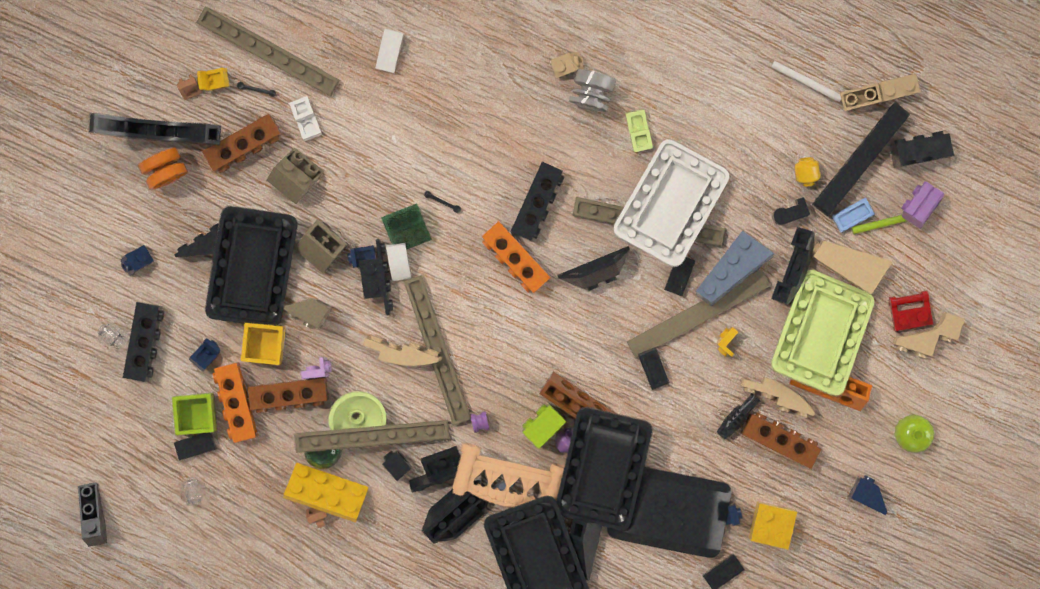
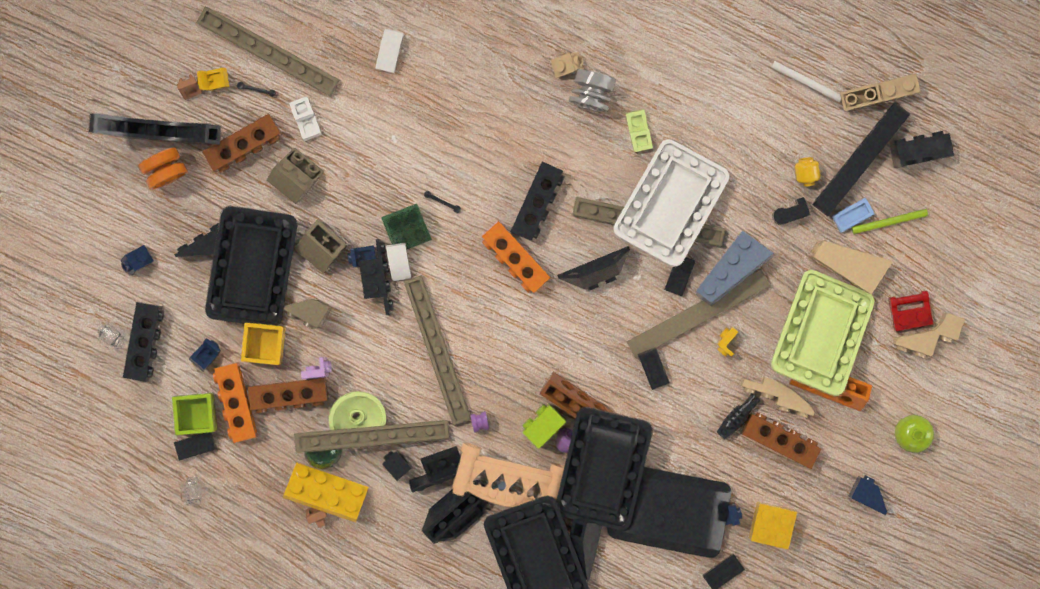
black slope [78,482,107,547] -> none
tan slope [363,335,442,366] -> none
black slope [771,227,814,304] -> none
medium lavender brick [901,182,944,229] -> none

